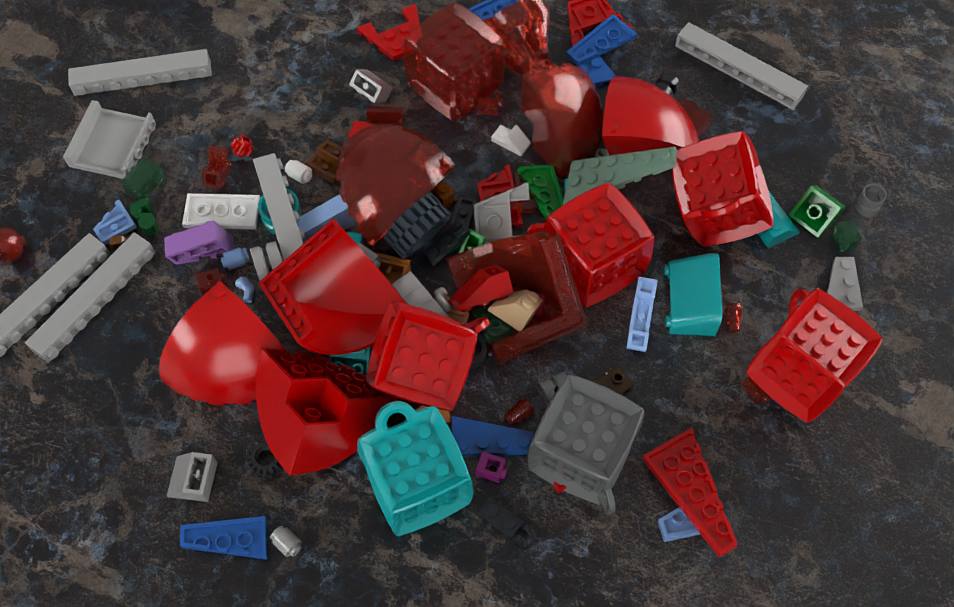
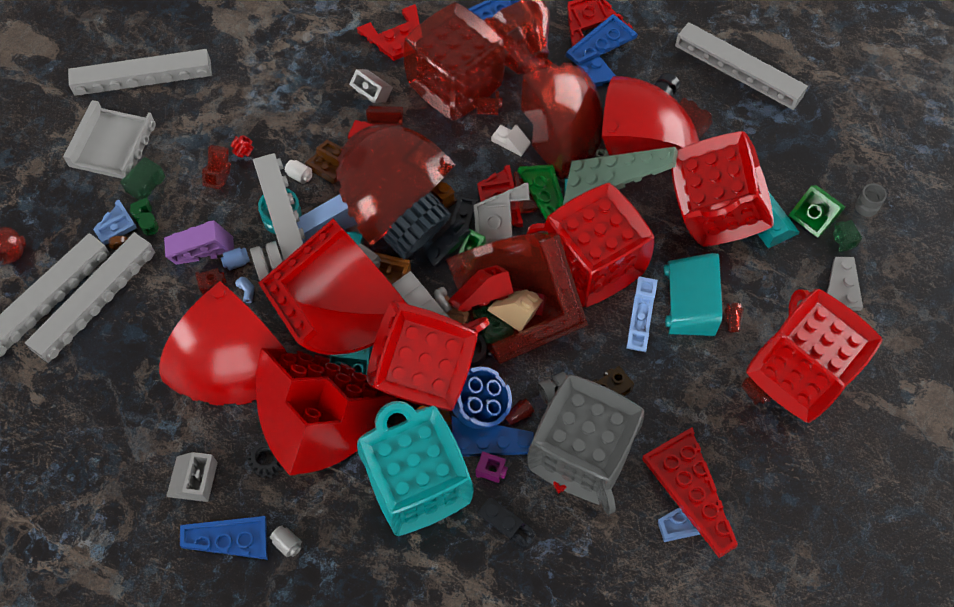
white tile [182,193,261,230] -> none
none -> blue cylinder [452,367,512,430]

